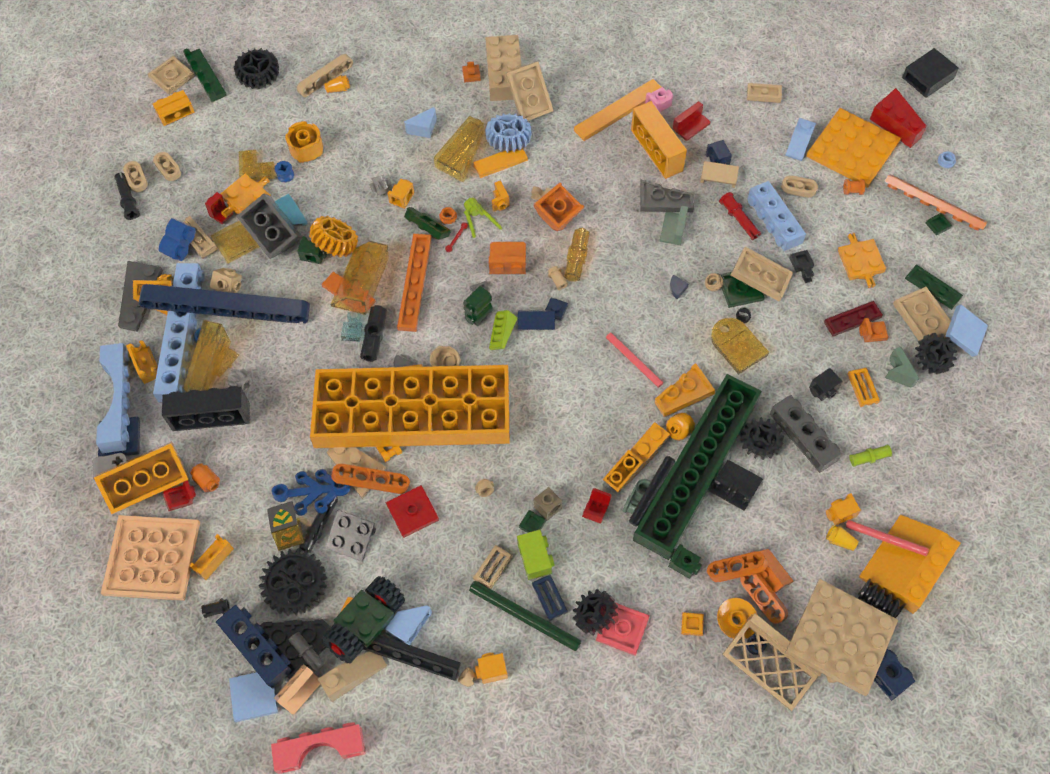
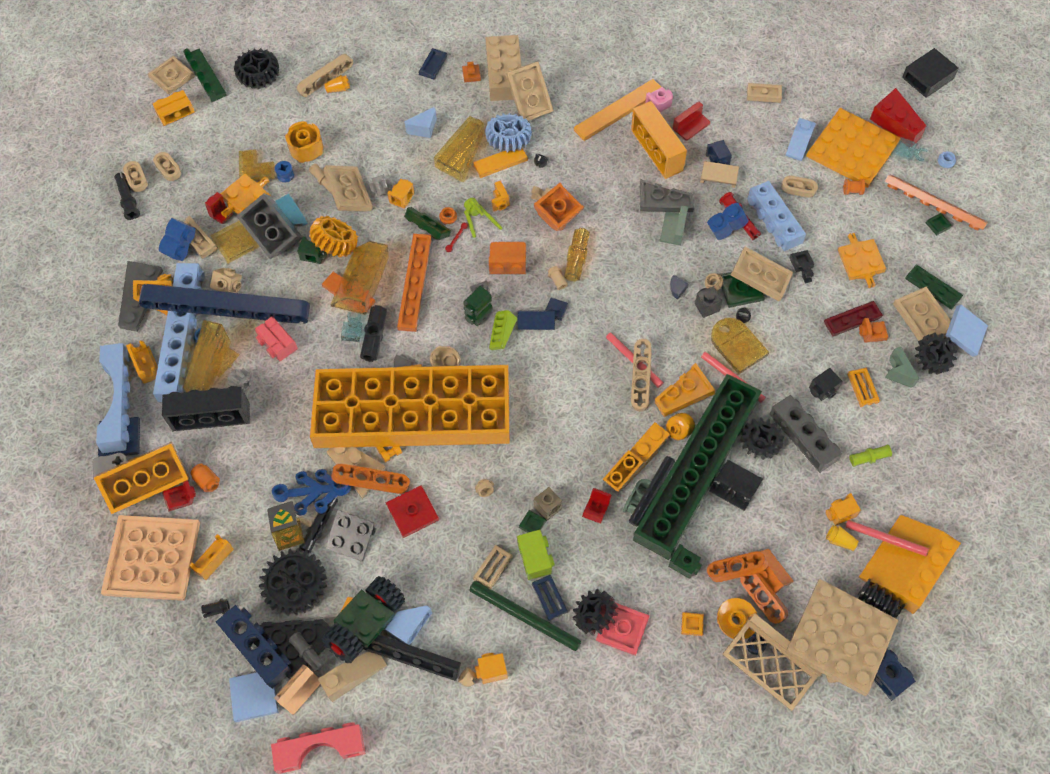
none -> coral brick [255,317,298,362]
none -> tan pin [309,164,332,194]
none -> tan plate [323,165,373,211]
none -> dark blue tile [419,48,447,80]
none -> black hinge [534,153,549,168]
none -> tan beam [631,339,652,412]
none -> black brick [695,286,722,318]
none -> coral bar [701,351,766,403]
none -> blue brick [707,203,749,240]
none -> clear light blue plate [894,137,928,161]

